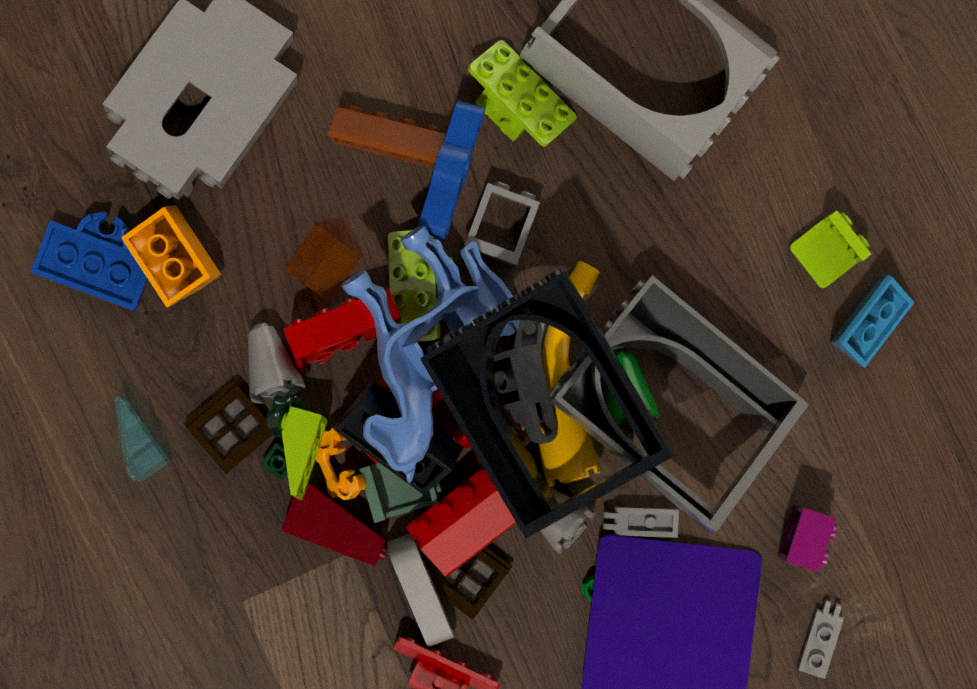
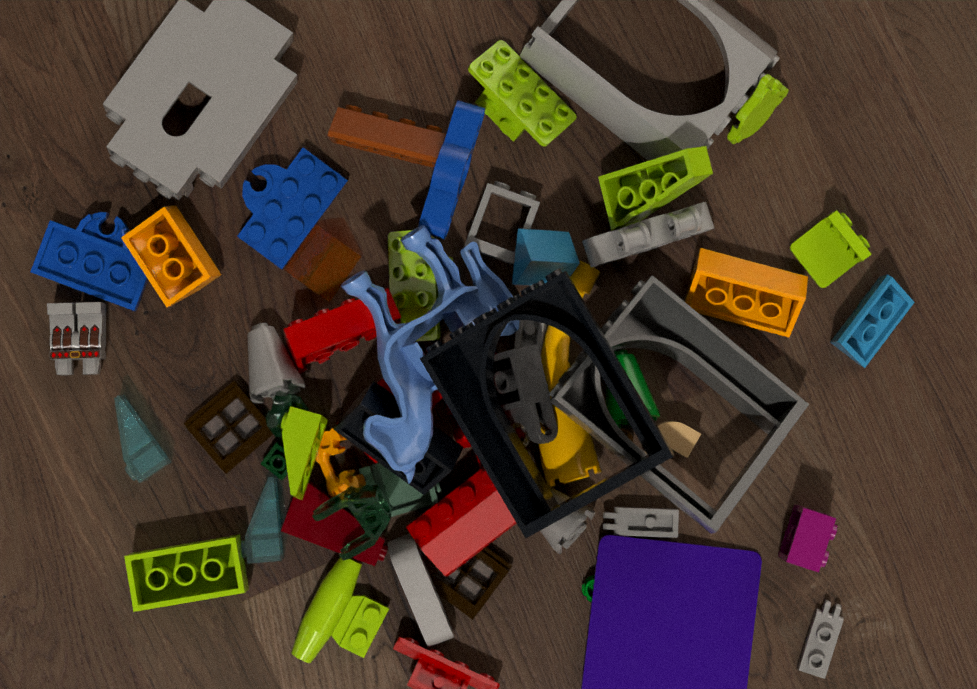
none -> light grey hips [47,302,106,375]
none -> lime brick [124,534,249,612]
none -> blue plate [237,148,348,269]
none -> clear light blue slope [241,476,284,564]
none -> lime plate [291,554,389,663]
none -> clear green piece [312,485,393,561]
none -> dark azure slope [512,228,580,285]
none -> light grey piece [582,202,715,268]
none -> lime wedge [598,146,713,231]
none -> tan brick [644,421,701,458]
none -> light orange slope [684,248,808,338]
none -> lime tile [727,74,789,144]

